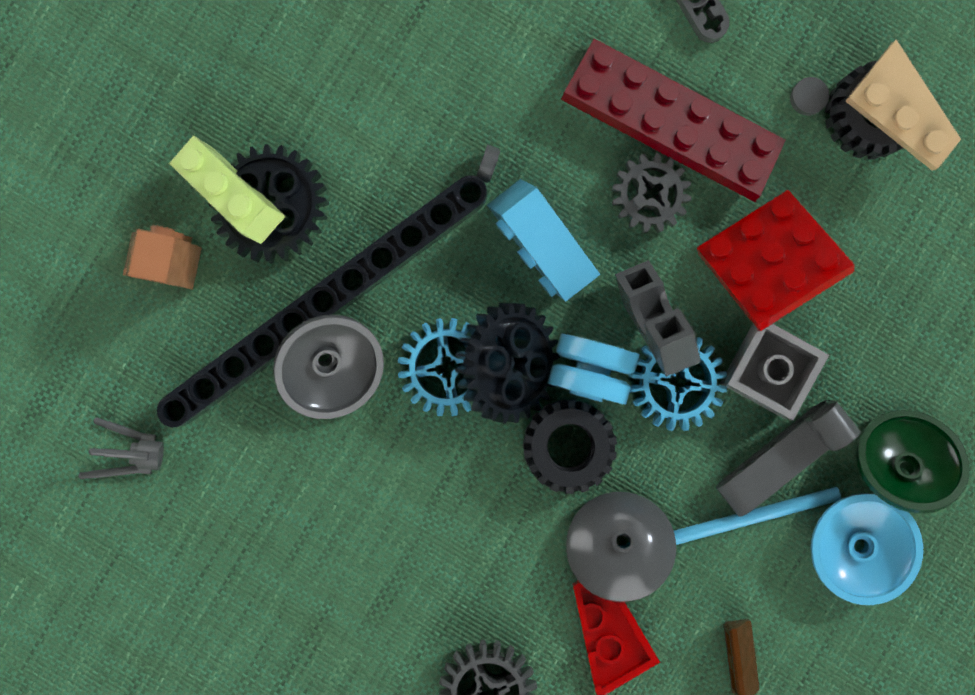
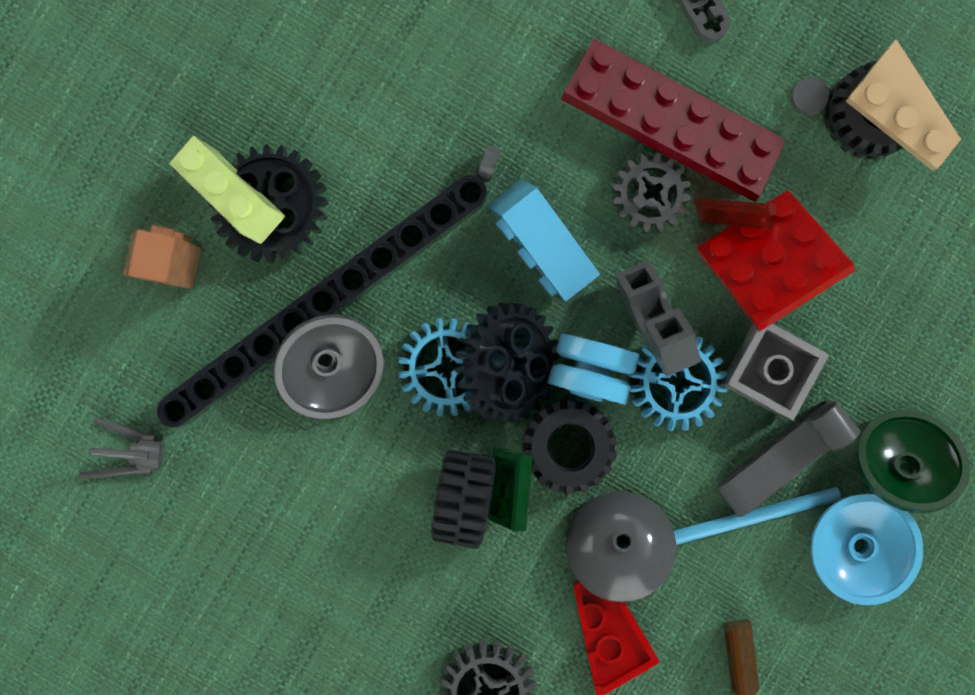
none -> black tyre [431,449,496,549]
none -> dark green tile [487,448,533,532]
none -> clear red slope [694,197,776,229]

